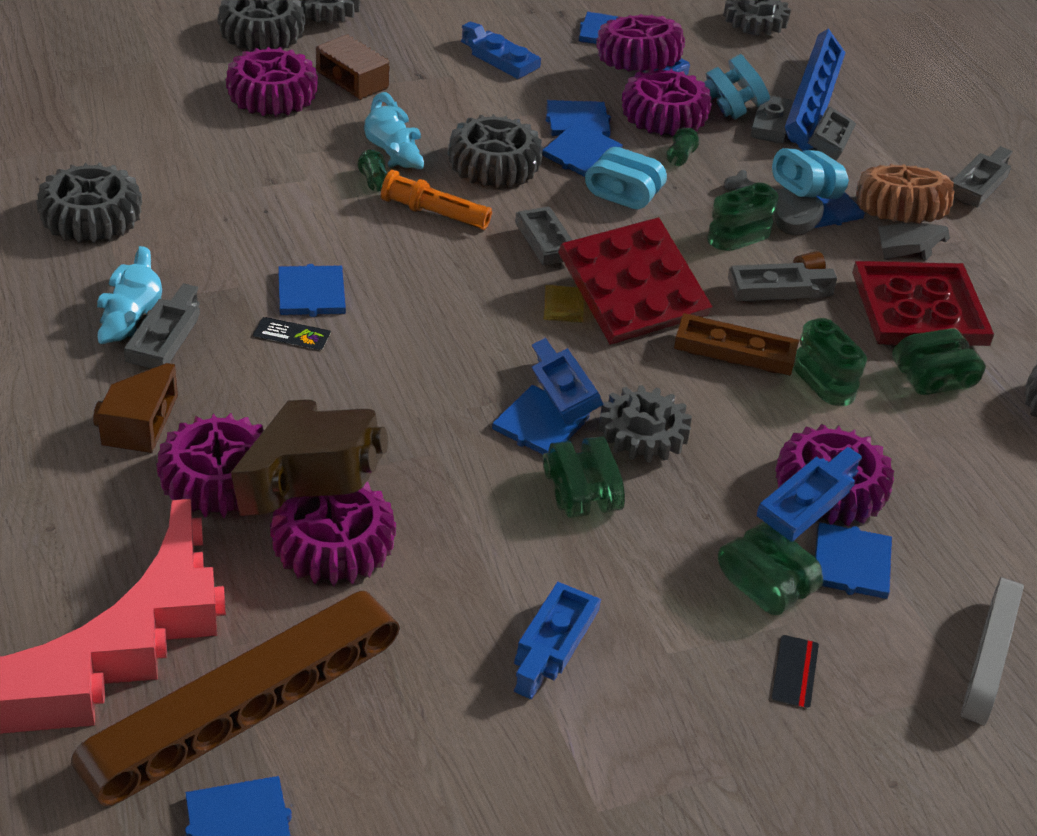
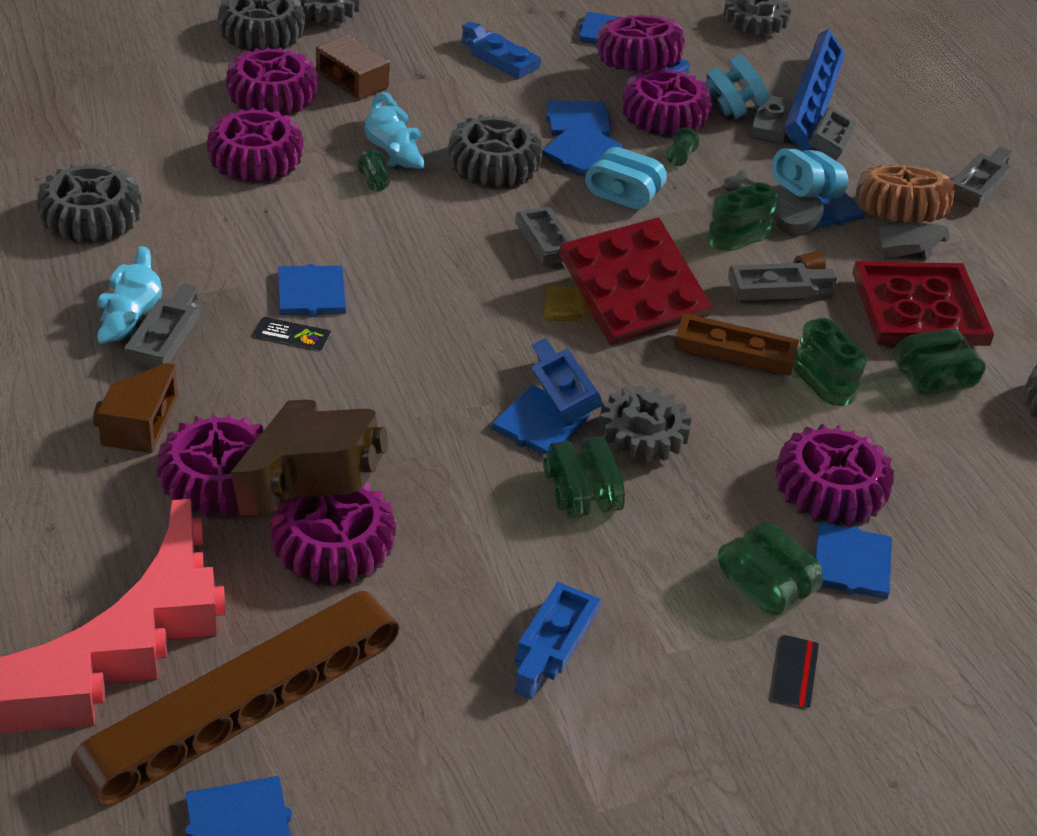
orange pin [381,169,492,230] -> none
blue hinge [756,447,862,542] -> none
light grey beam [960,577,1024,726] -> none
none -> magenta gear [206,108,304,183]

